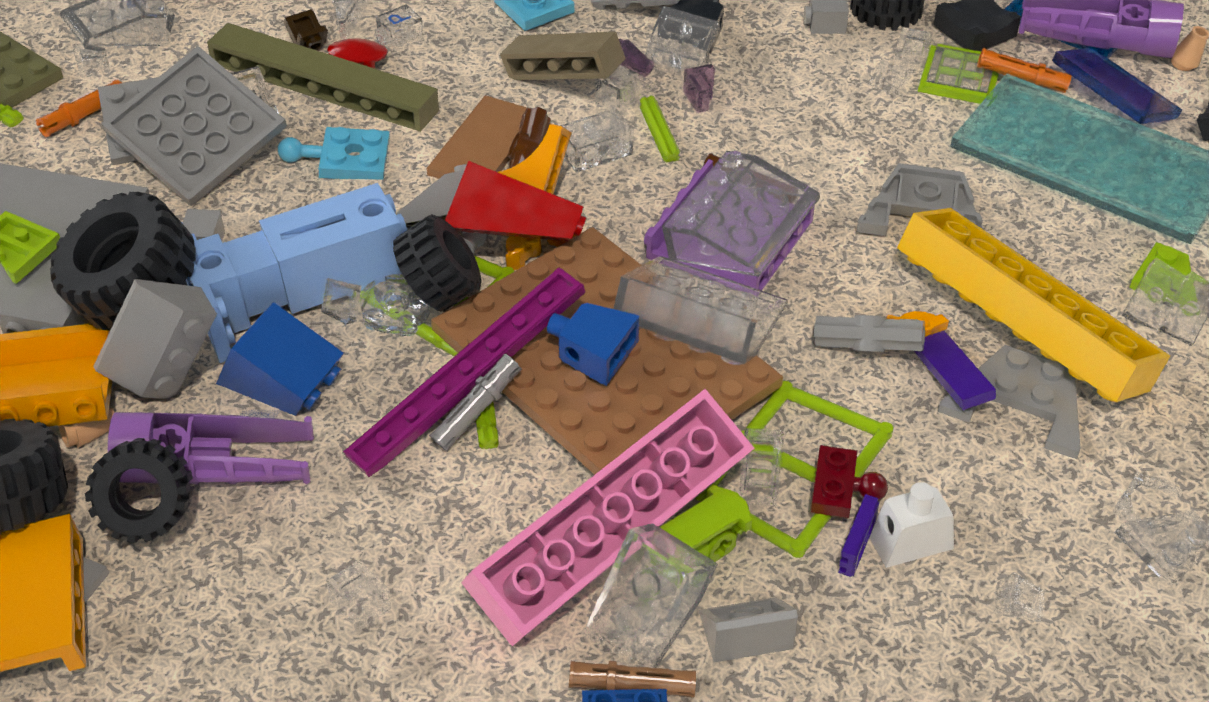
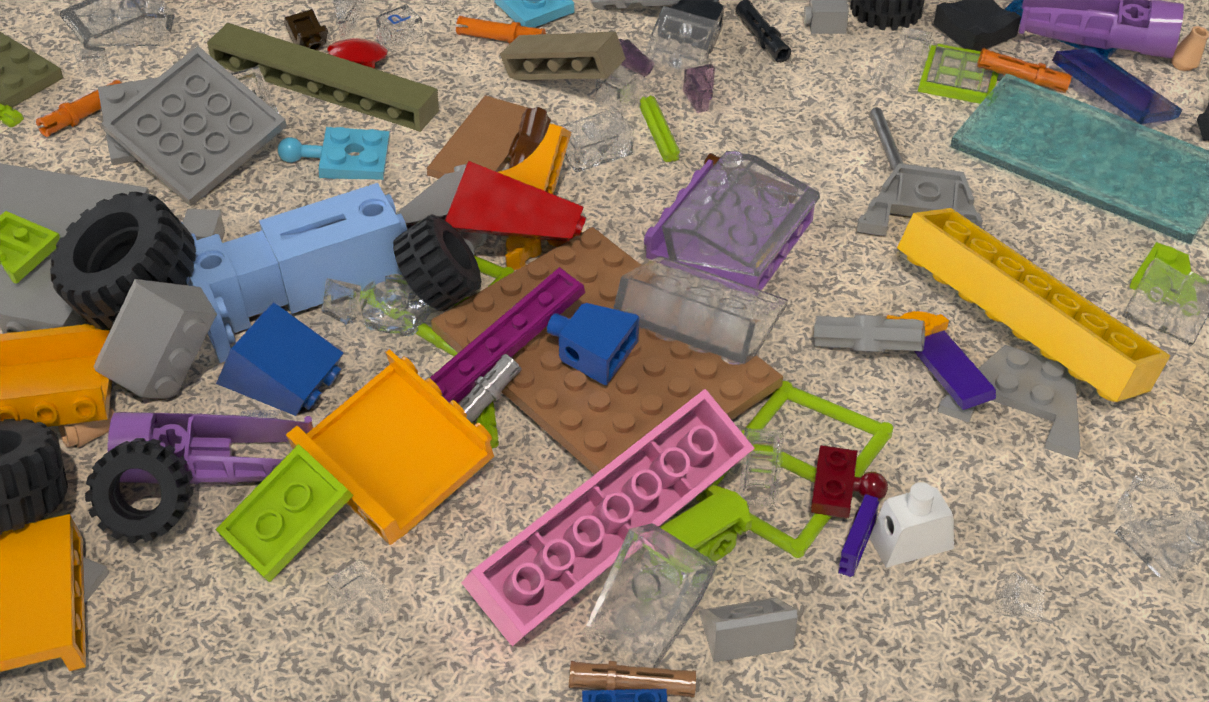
none -> lime plate [215,444,353,582]
none -> light orange panel [286,349,494,545]
none -> orange pin [456,16,546,44]
none -> black pin [735,0,791,63]
none -> flat silver bar [870,107,904,171]

